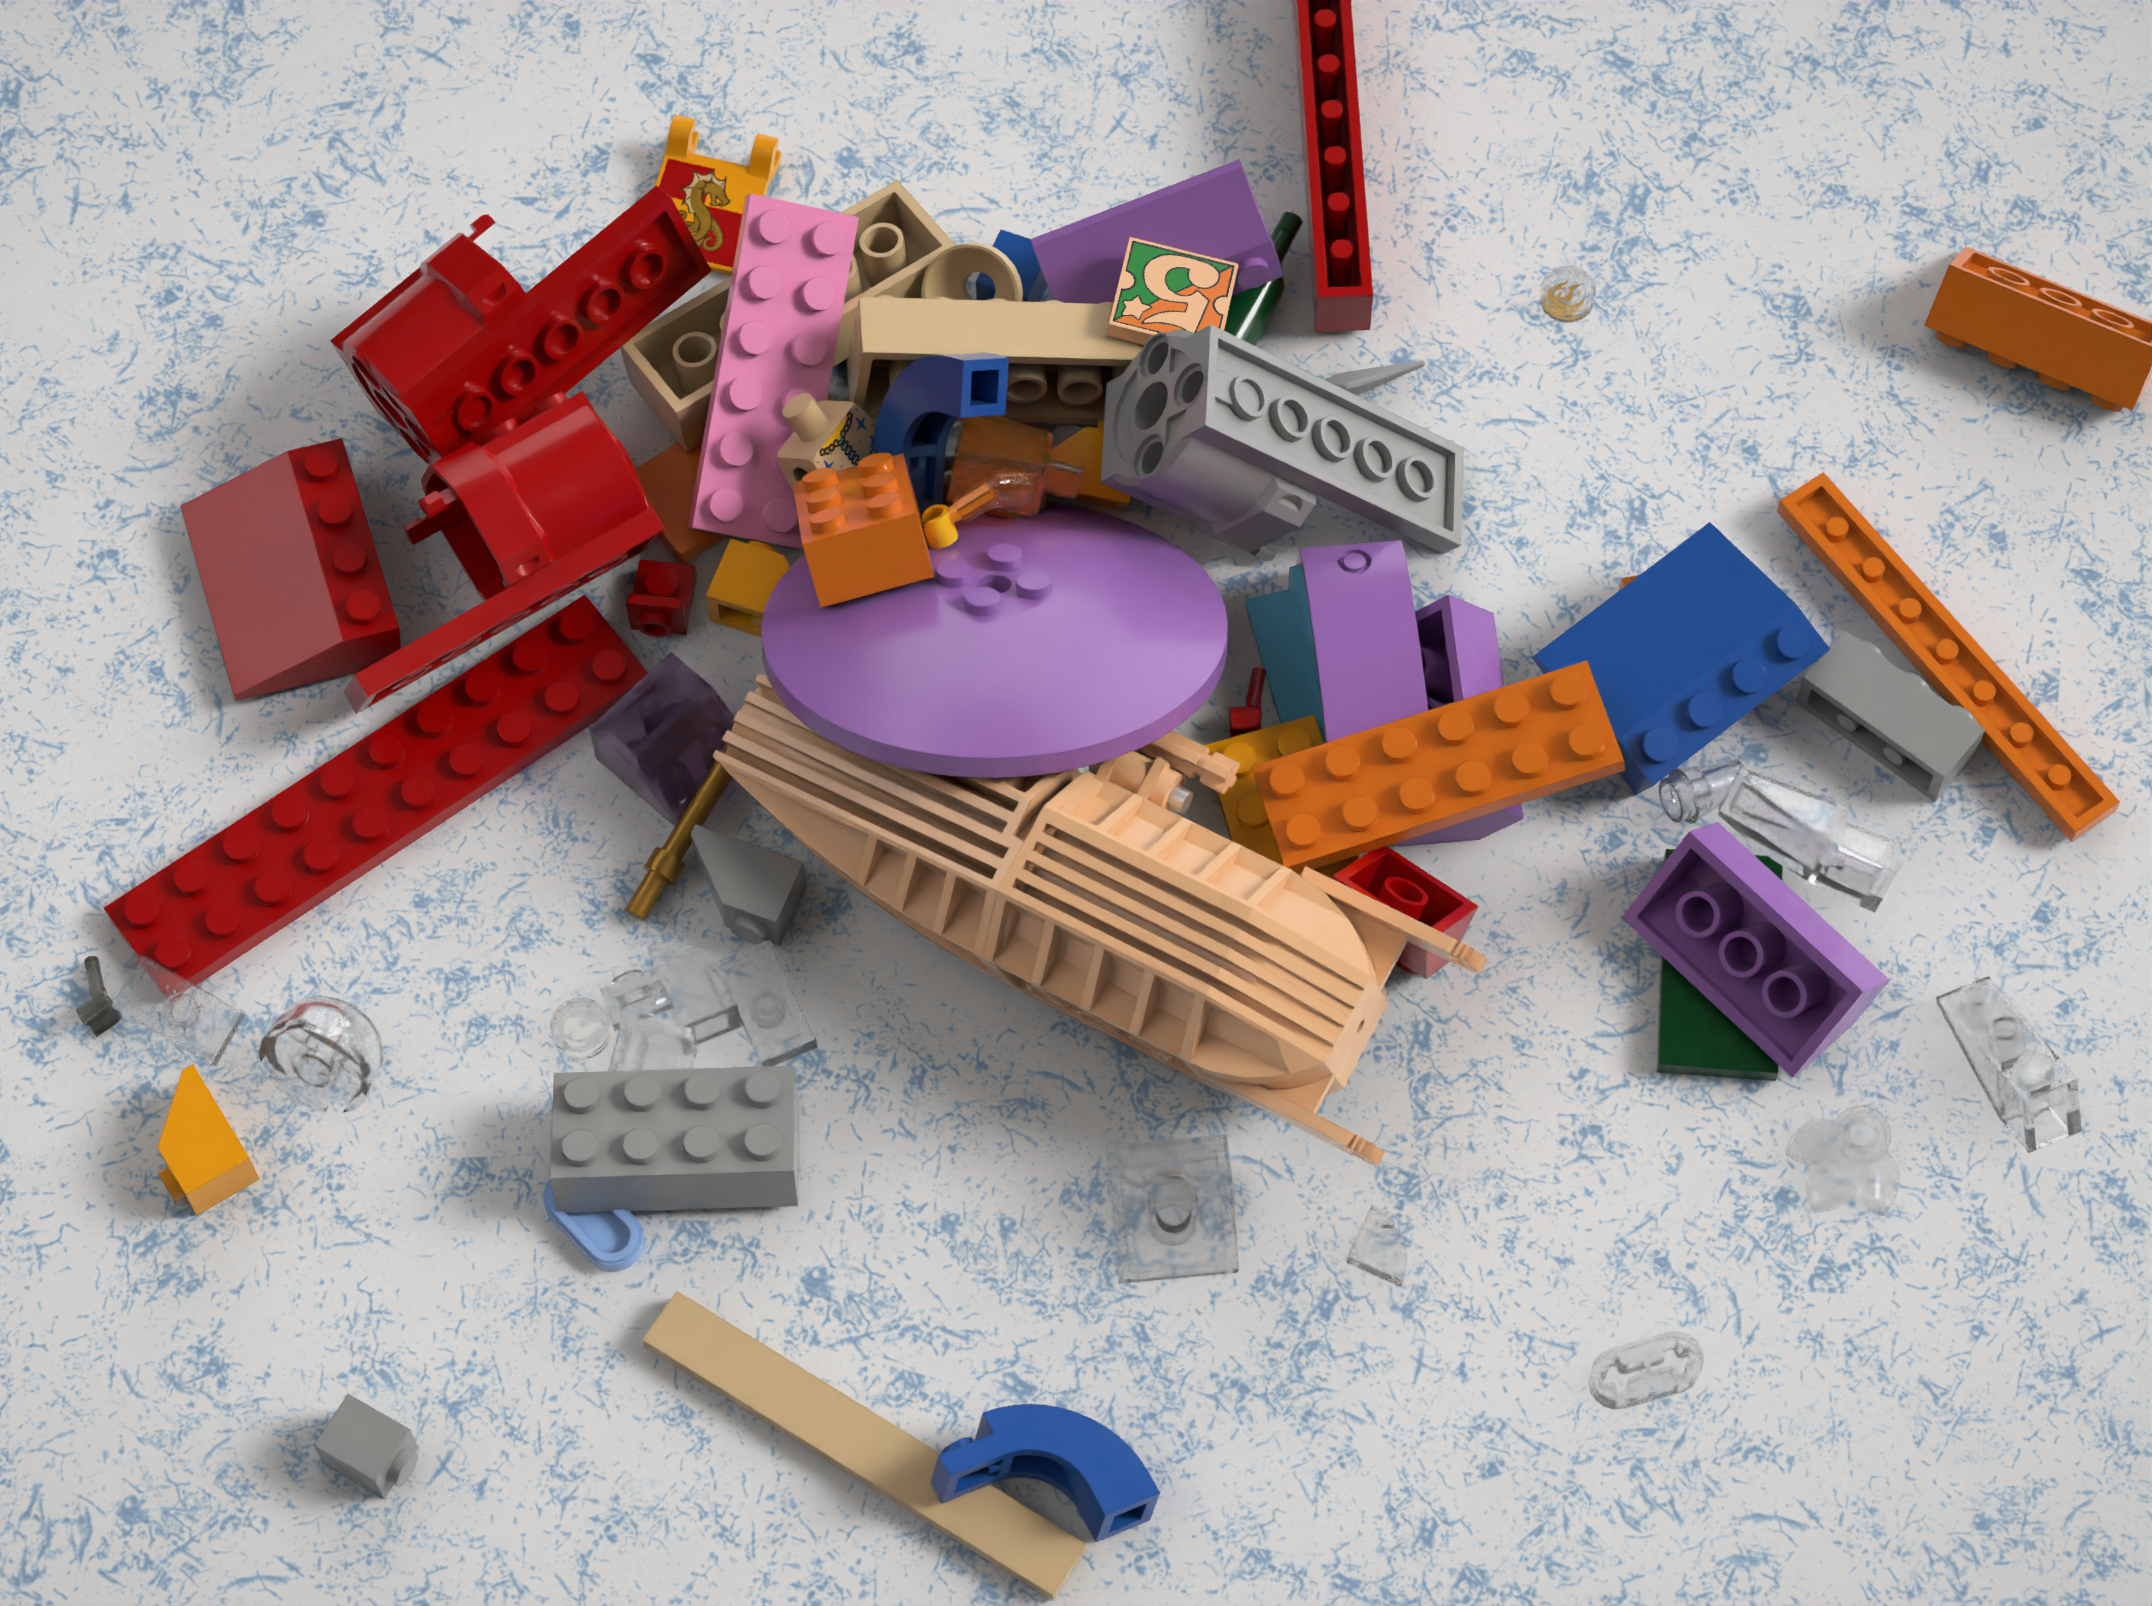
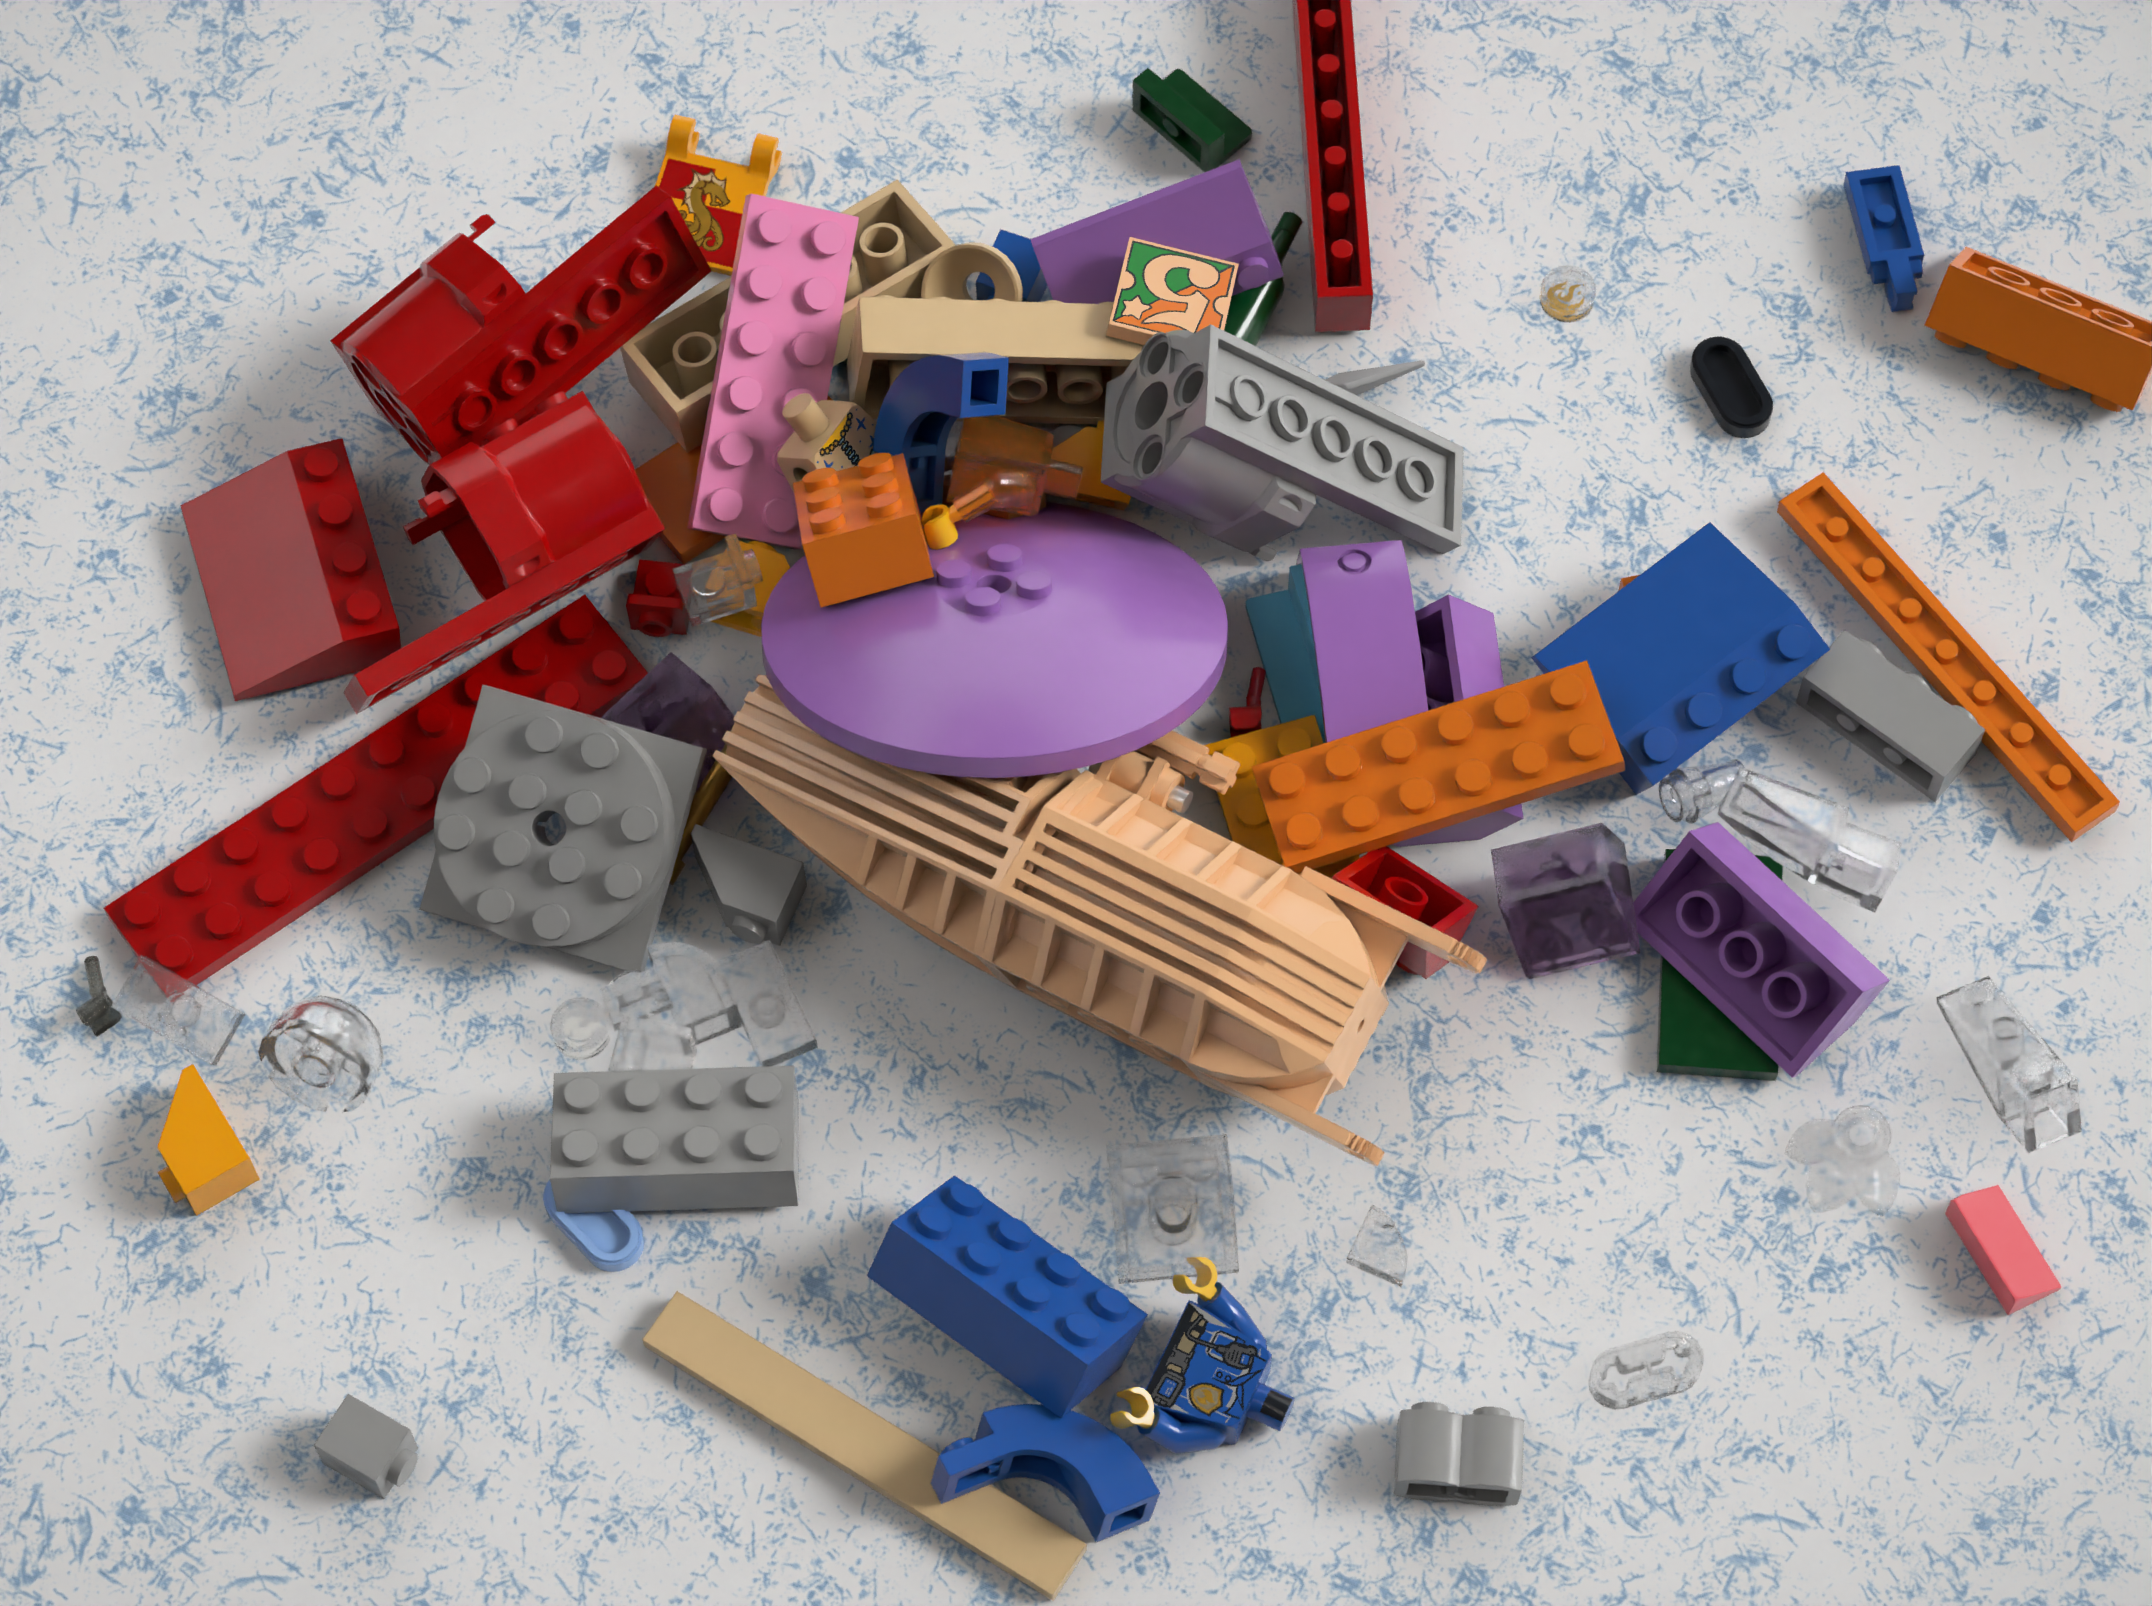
none -> light grey piece [419,685,707,974]
none -> clear bracket [673,533,763,627]
none -> blue brick [867,1175,1148,1418]
none -> torso [1110,1257,1295,1454]
none -> dark green panel [1133,68,1252,172]
none -> light grey brick [1394,1402,1524,1506]
none -> clear purple slope [1491,823,1641,979]
none -> black tile [1690,337,1773,438]
none -> blue hinge [1843,165,1924,312]
none -> coral slope [1945,1185,2061,1315]

